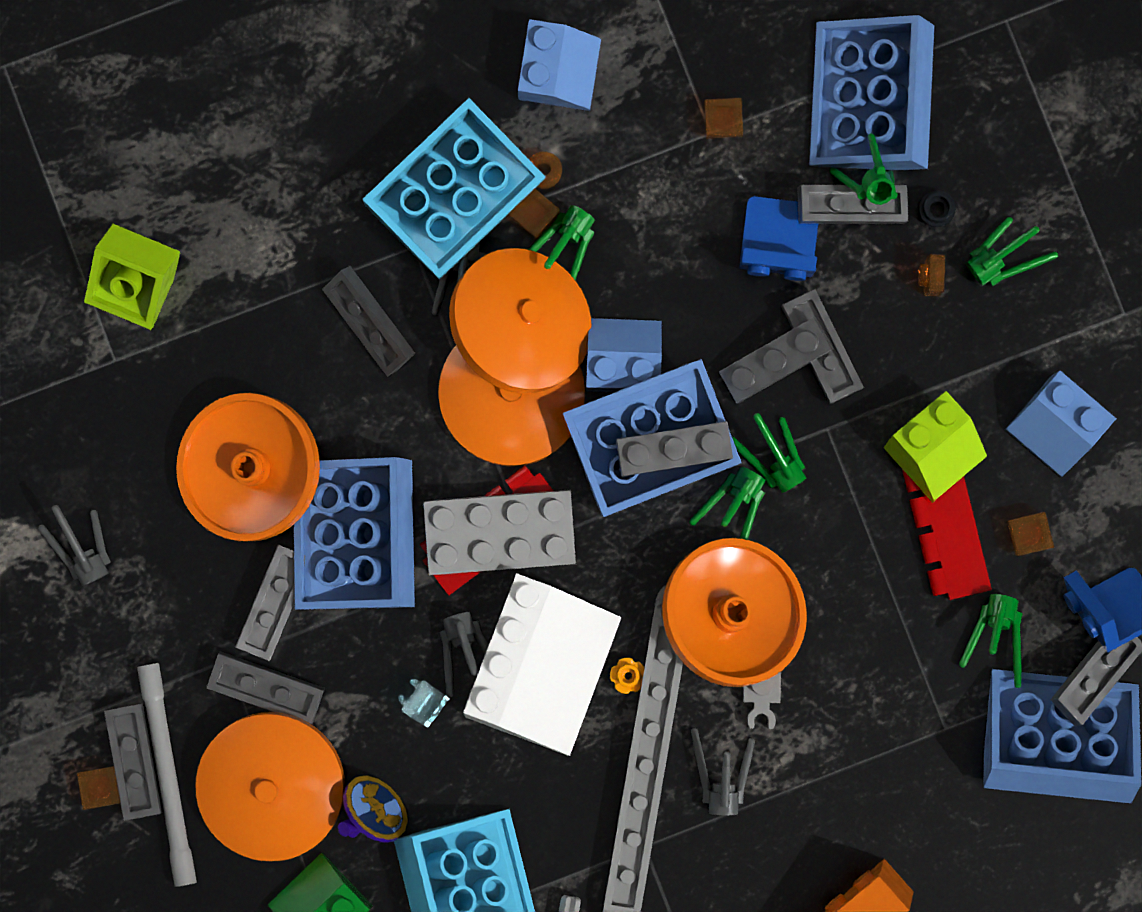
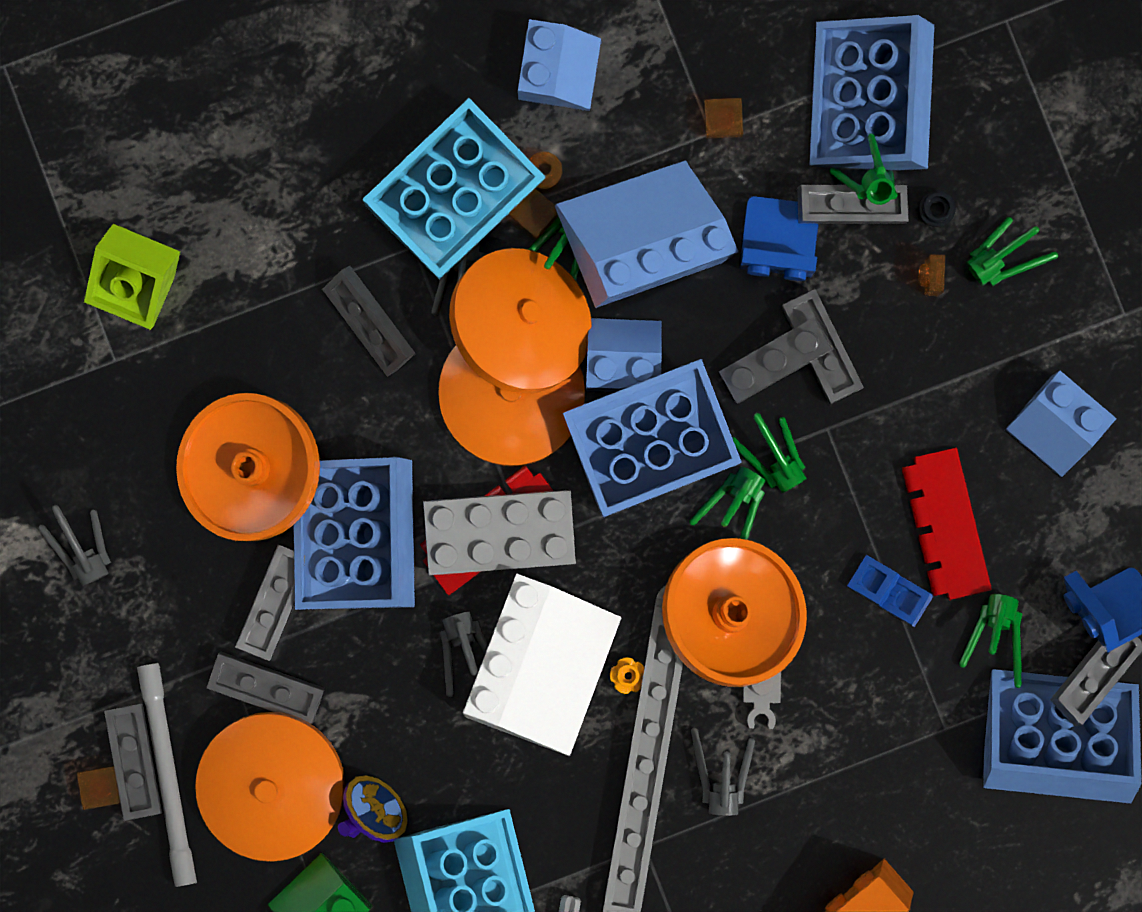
clear light blue tile [398,679,449,728] -> none
flat silver plate [616,421,733,476] -> none
lime slope [884,391,987,503] -> none
clear orange plate [1007,512,1054,556] -> none
none -> medium blue slope [555,161,738,308]
none -> blue slope [847,555,933,628]

